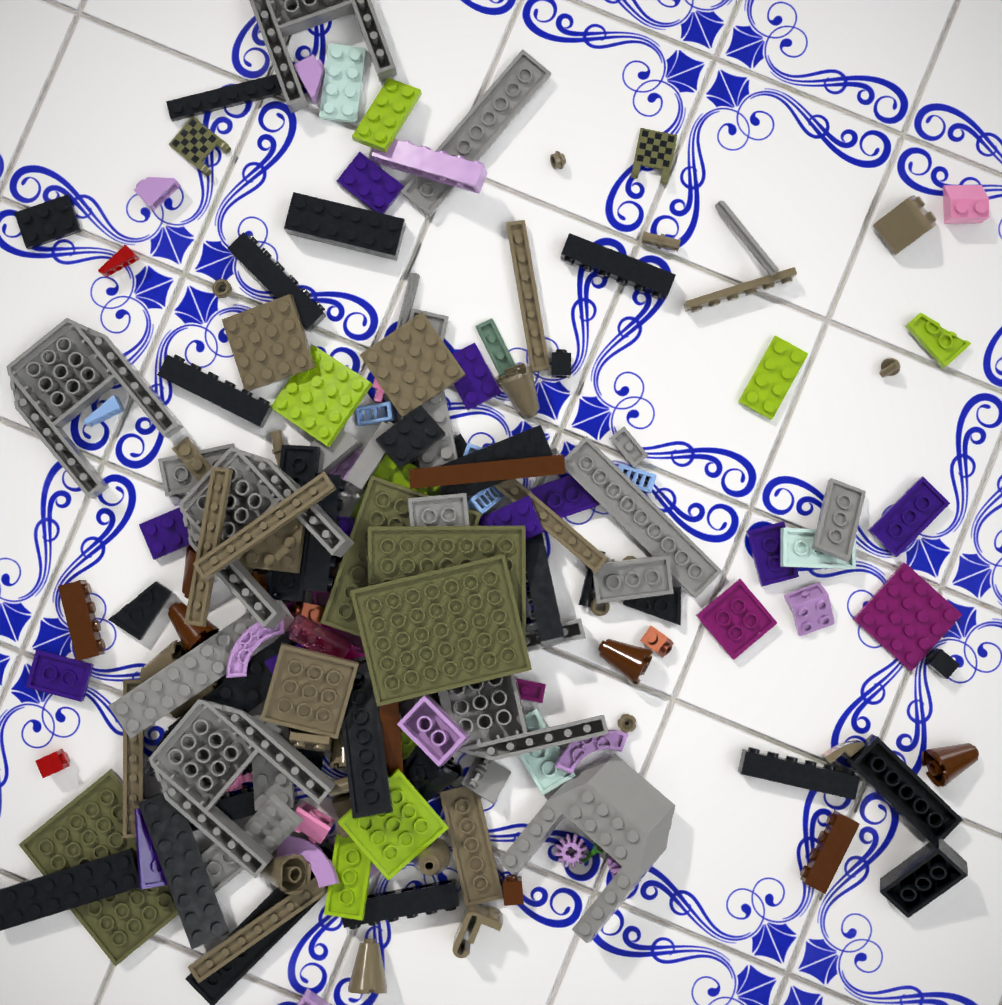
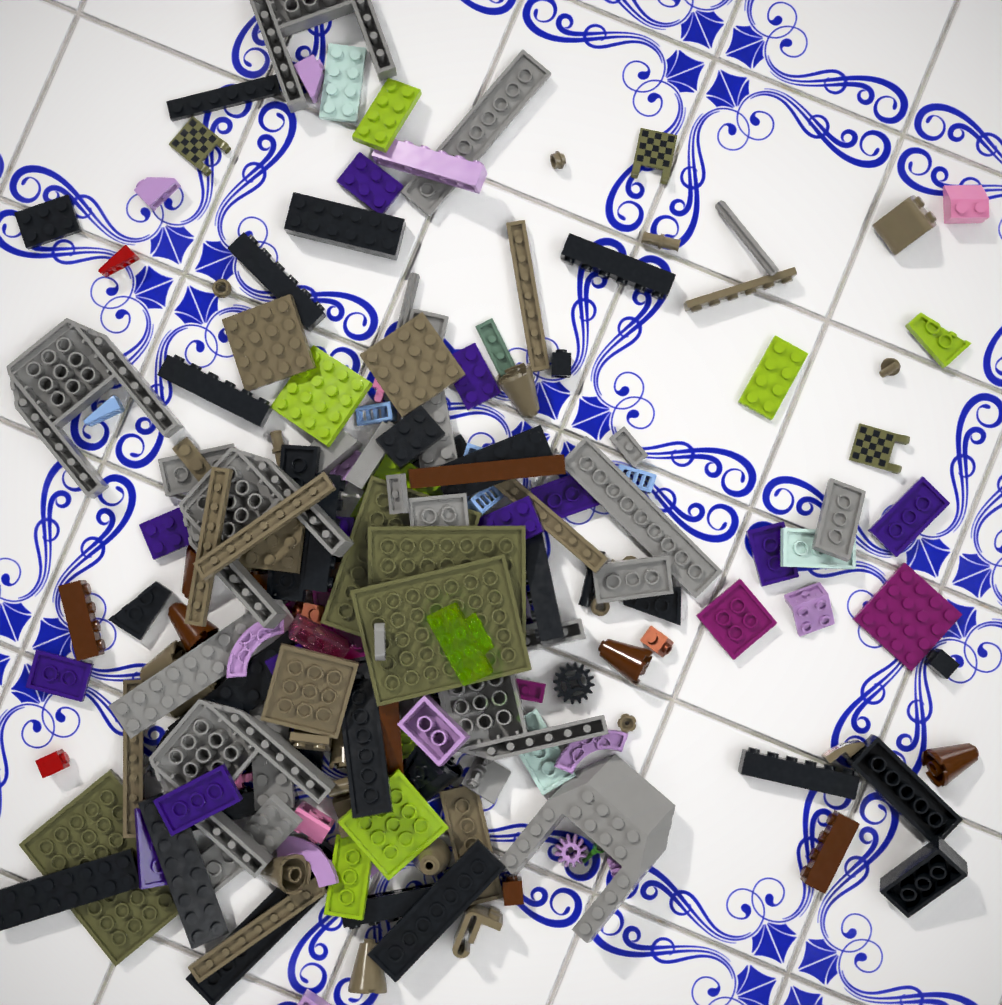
none -> dark purple plate [153,763,243,836]
none -> black plate [367,839,506,983]
none -> light grey beam [374,623,386,661]
none -> light grey plate [386,473,409,514]
none -> clear neon green bracket [426,602,494,686]
none -> black gear [553,662,595,704]
none -> olive flag [849,423,910,474]

